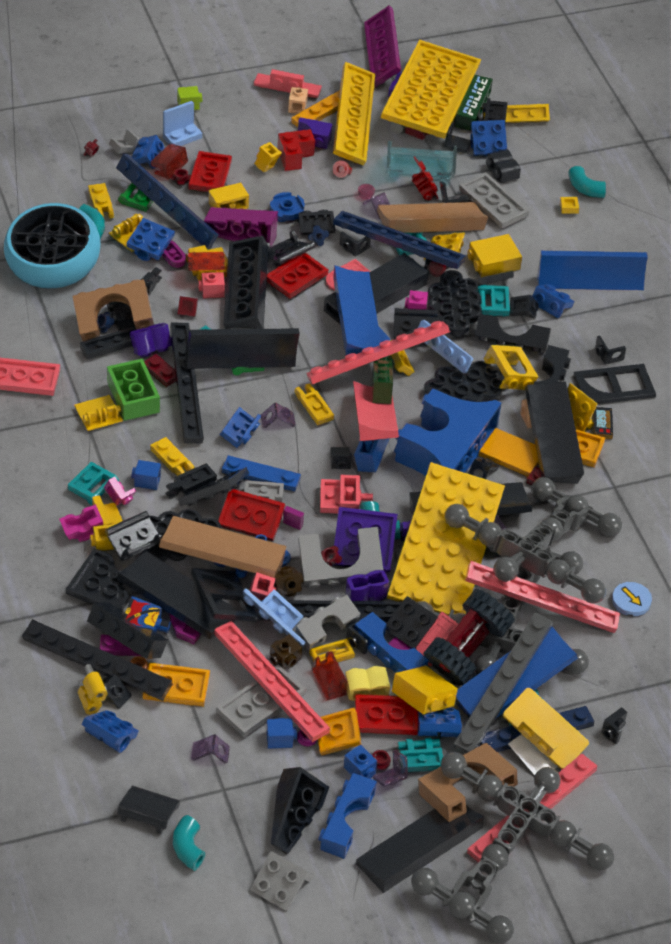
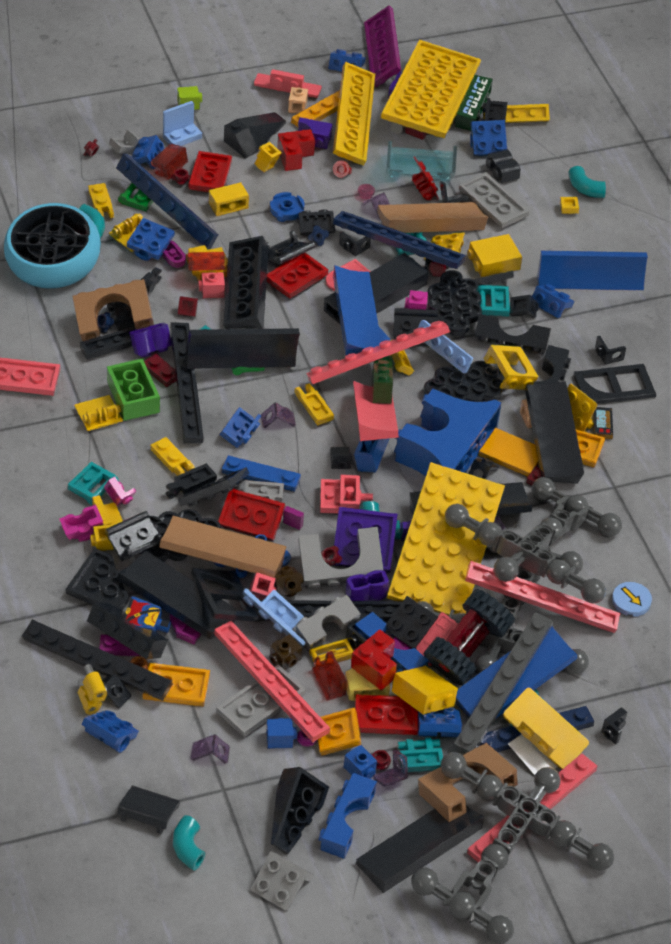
blue brick [131,460,161,490] -> none
magenta wedge [204,207,278,247] -> none
black bracket [445,122,471,152] -> none
none -> black wedge [224,112,286,159]
none -> blue bracket [328,49,366,72]
none -> red brick [351,629,397,691]

